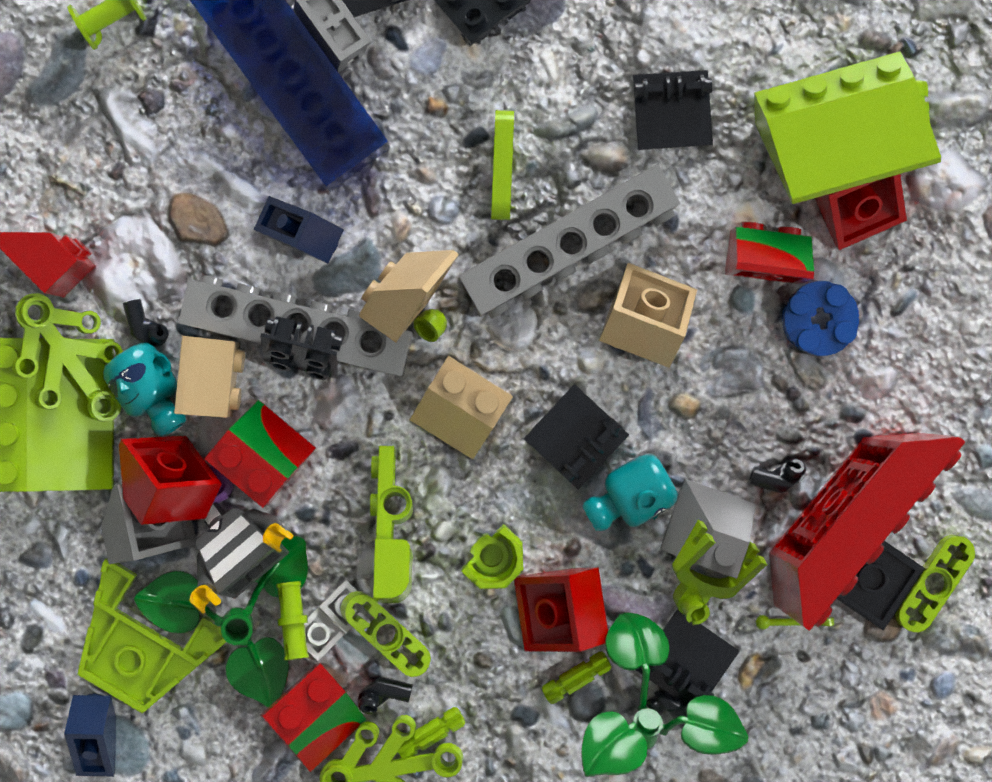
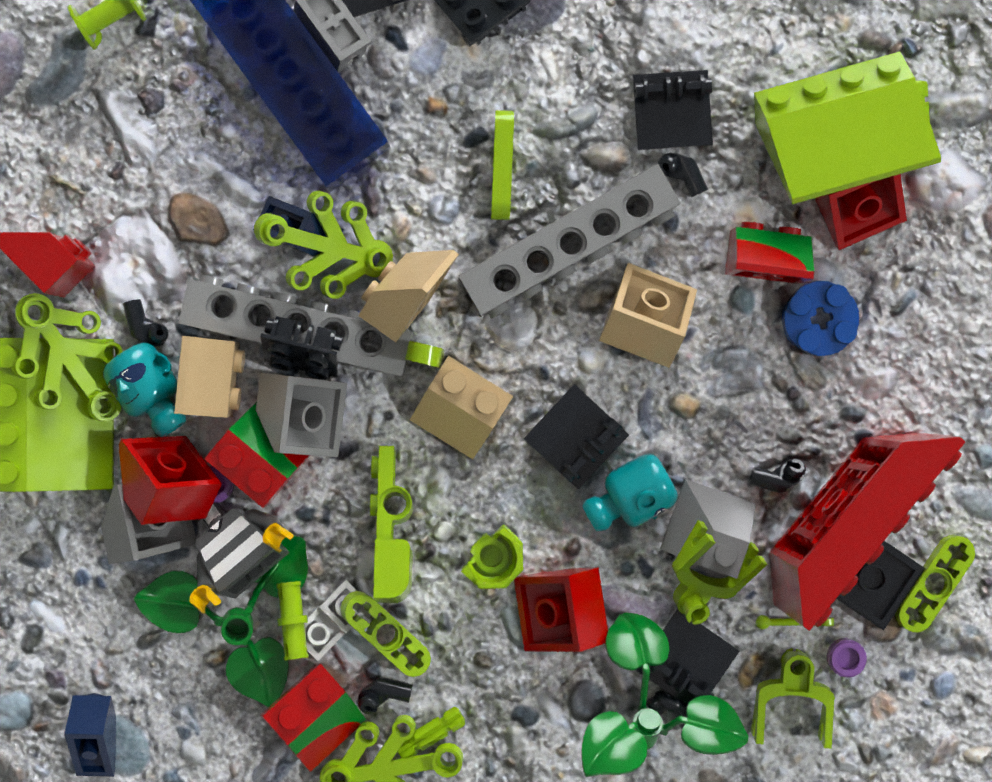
lime wing [77,558,226,714] -> none
lime hinge [413,309,447,342] -> none
lime axle [542,651,612,704] -> none
none -> lime plant [254,191,393,299]
none -> light grey slope [256,372,347,457]
none -> lime beam [405,341,445,368]
none -> black arm [658,153,708,198]
none -> lime piece [751,648,835,749]
none -> medium lavender tile [826,638,867,678]

